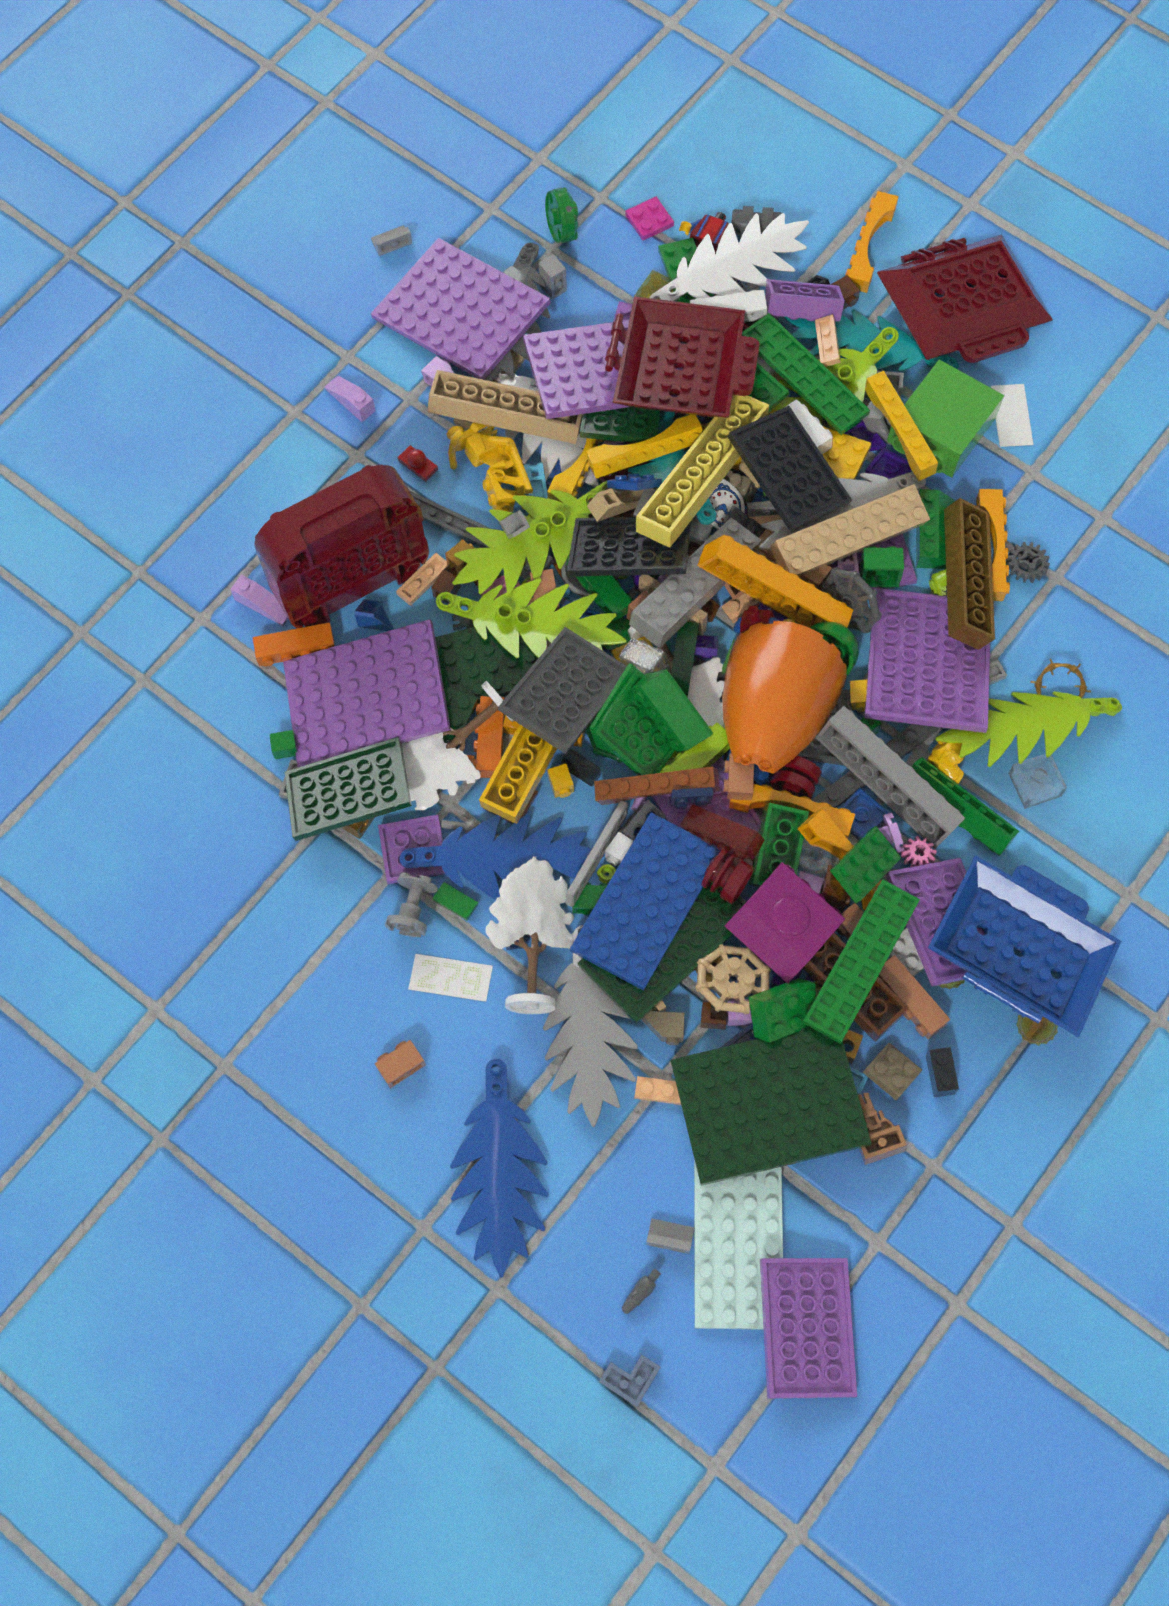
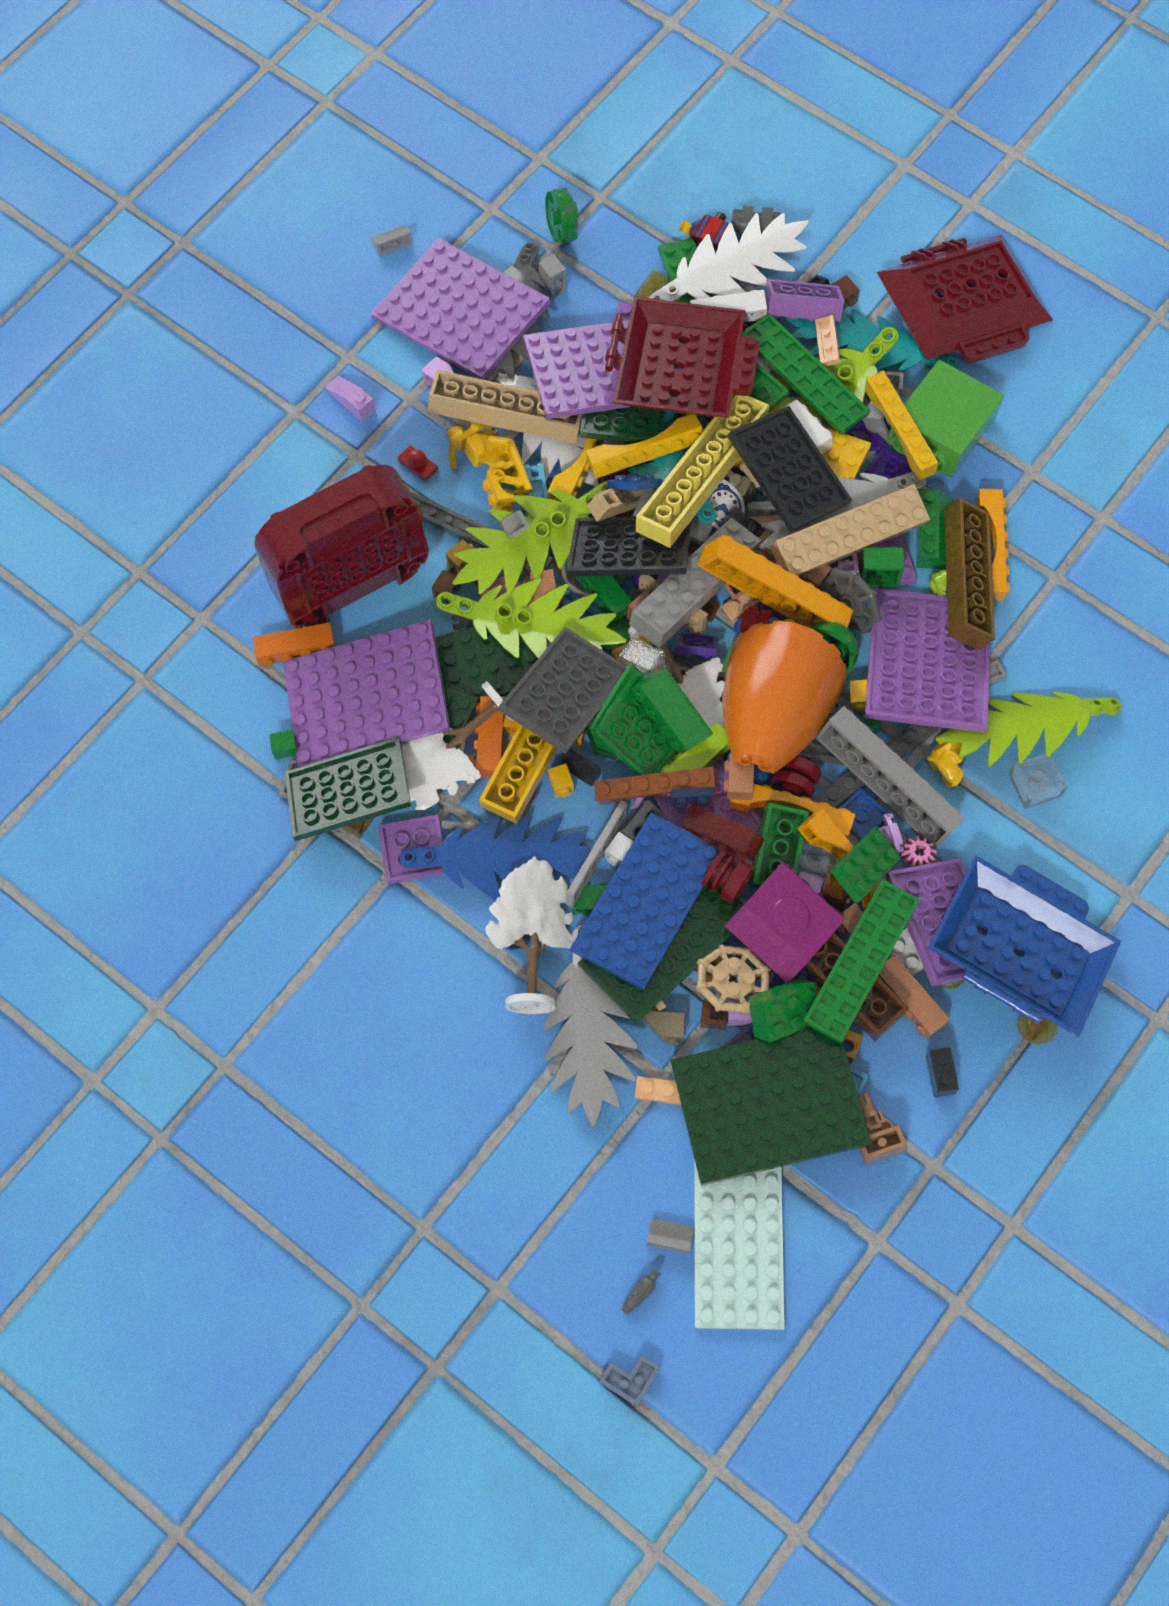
lavender slope [230,575,288,626] -> none
blue slope [355,599,394,631] -> none
nougat brick [374,1040,426,1089] -> none
light grey piece [385,873,438,938] -> none
light nougat plate [396,553,448,606] -> none
white sticker [408,954,493,1002] -> none
green tile [432,882,478,921] -> none
blue plant [450,1059,549,1278] -> none
lime plate [597,864,616,883] -> none
dark pink plate [625,196,674,241] -> none
dark green slope [671,621,699,698] -> none
medium lavender plate [760,1258,857,1399] -> none
light orange arch [845,191,899,293] -> none
dark tan plate [863,1043,922,1101] -> none
green brick [911,757,1020,856] -> none
white sticker [991,384,1034,447] -> none
dark grey gear [1006,542,1050,583] -> none
pearl gold piece [1030,659,1091,698] -> none

